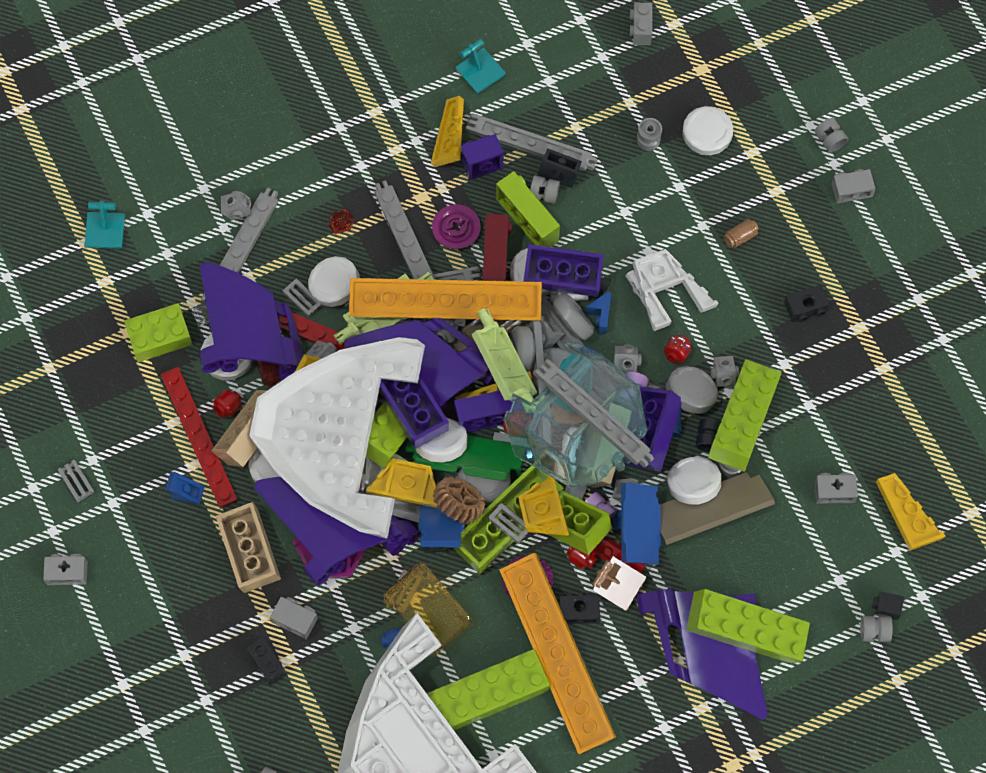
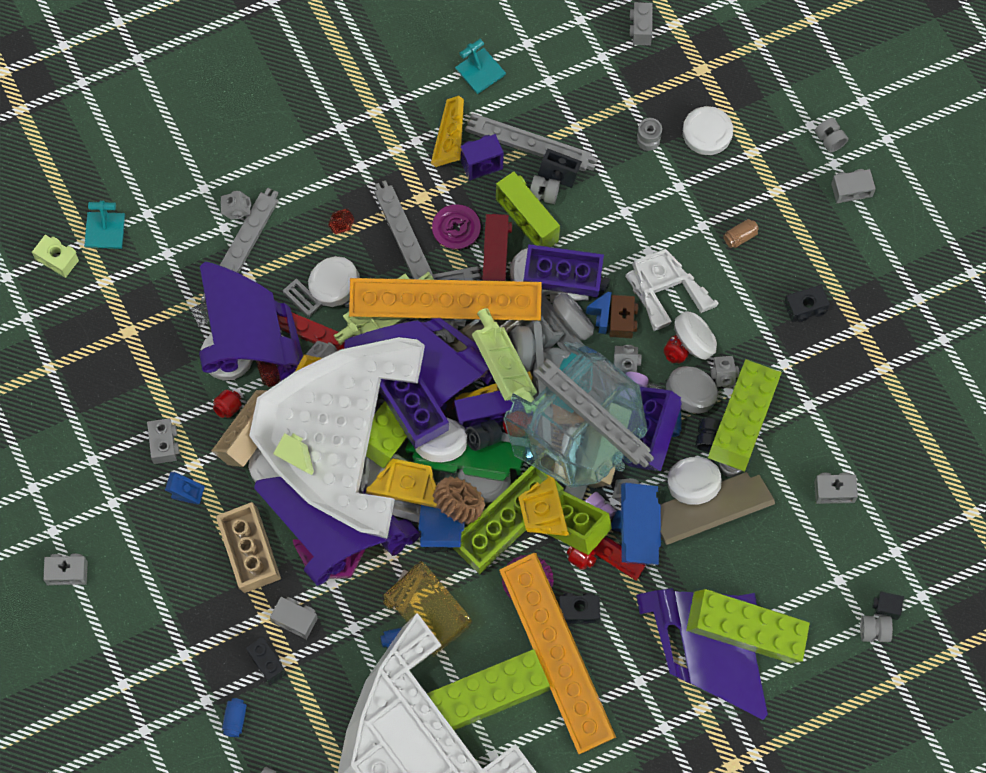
light grey tile [57,460,95,502] -> none
lime brick [124,303,193,362] -> none
red plate [161,367,238,509] -> none
light grey tile [488,503,529,544] -> none
plate [592,556,647,611] -> none
yellow wing [876,473,946,551] -> none
none -> yellowish green brick [32,235,79,278]
none -> light grey brick [147,418,180,464]
none -> blue head [222,698,247,737]
none -> yellowish green slope [273,433,314,475]
none -> black wheel [465,419,502,451]
none -> reddish brown brick [609,295,638,338]
none -> white piece [674,311,717,360]

